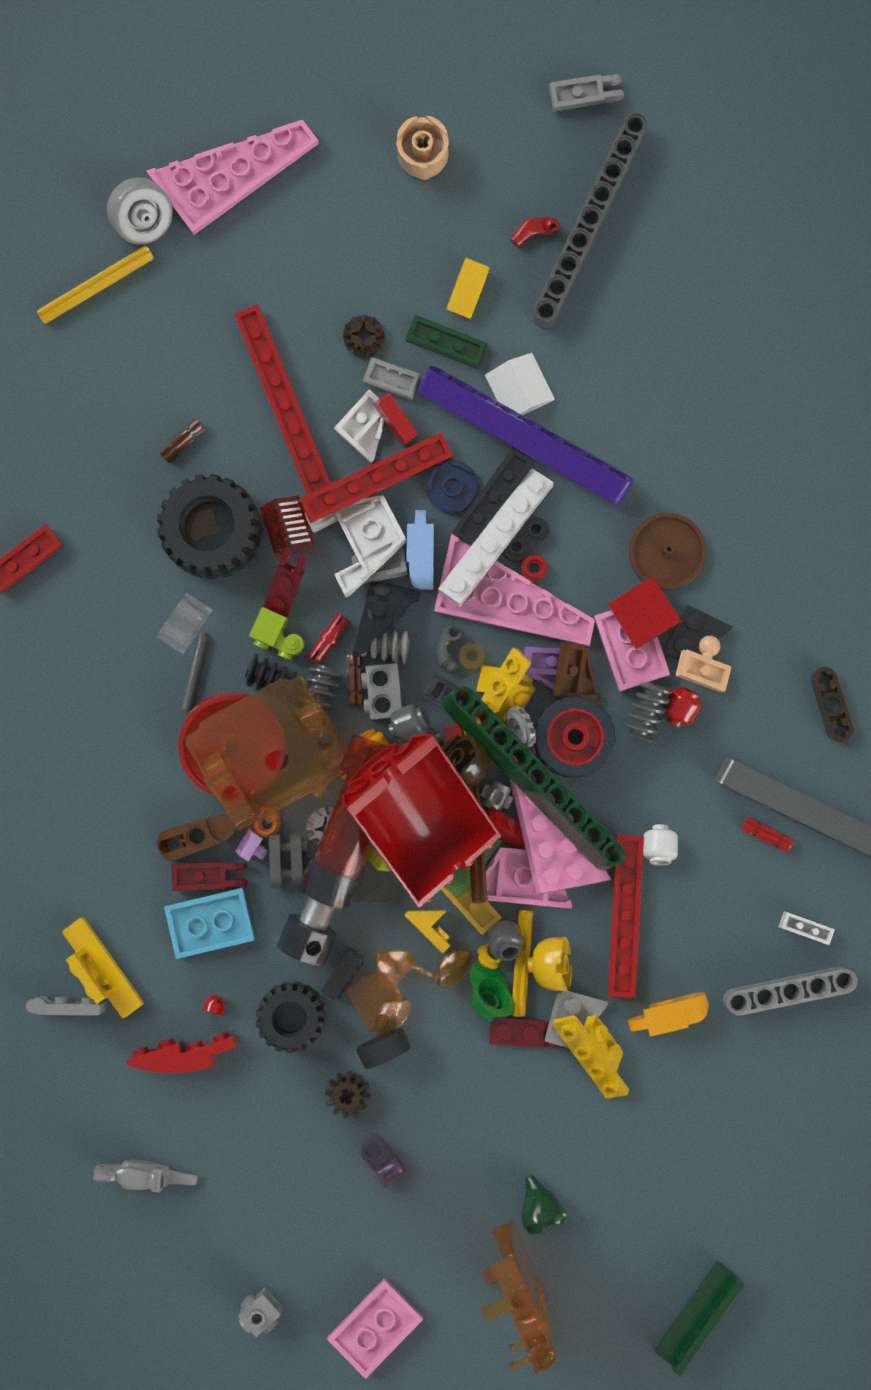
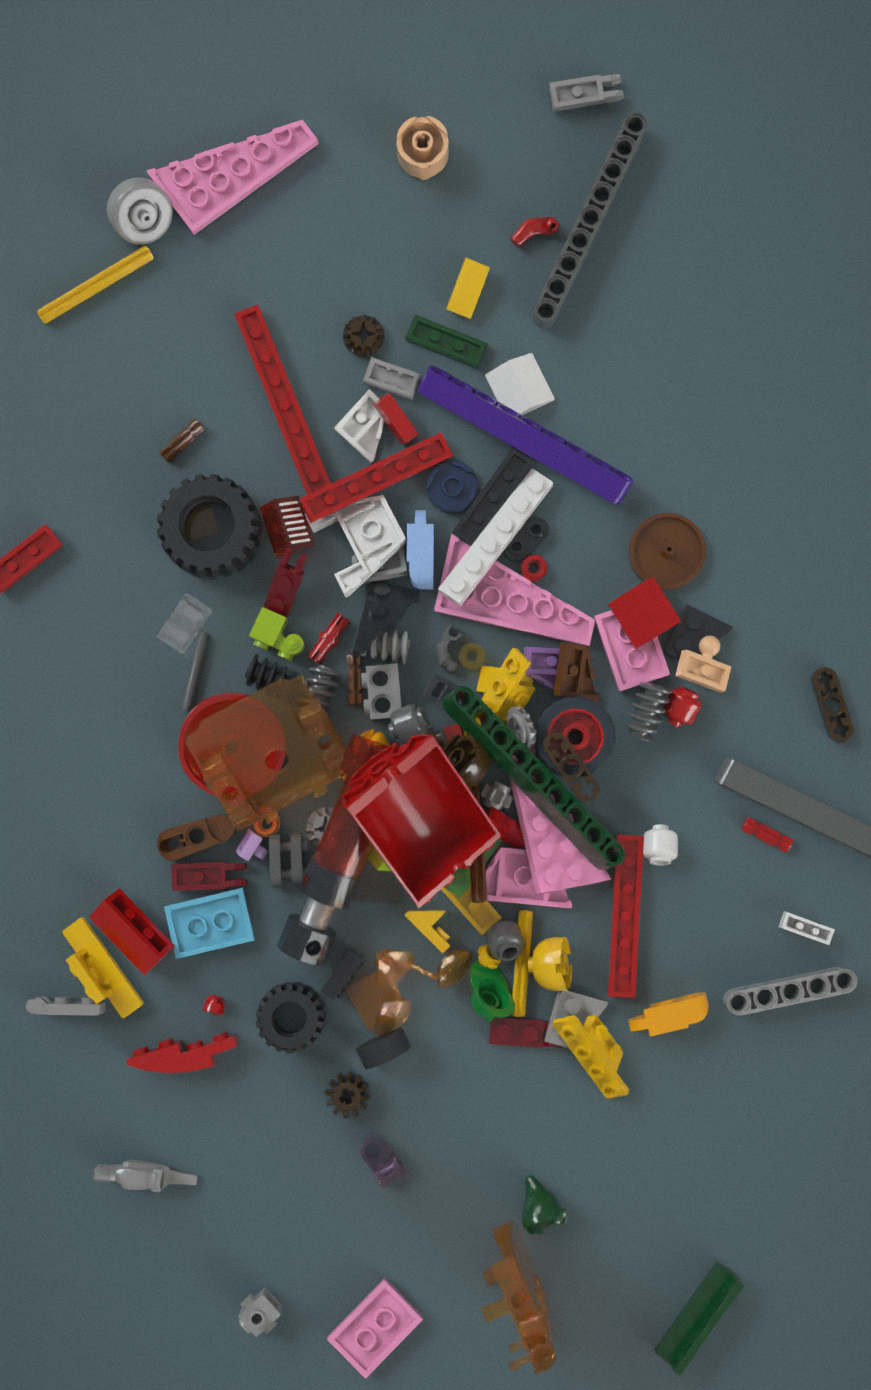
none -> red brick [89,888,175,975]
none -> dark brown beam [543,732,600,802]

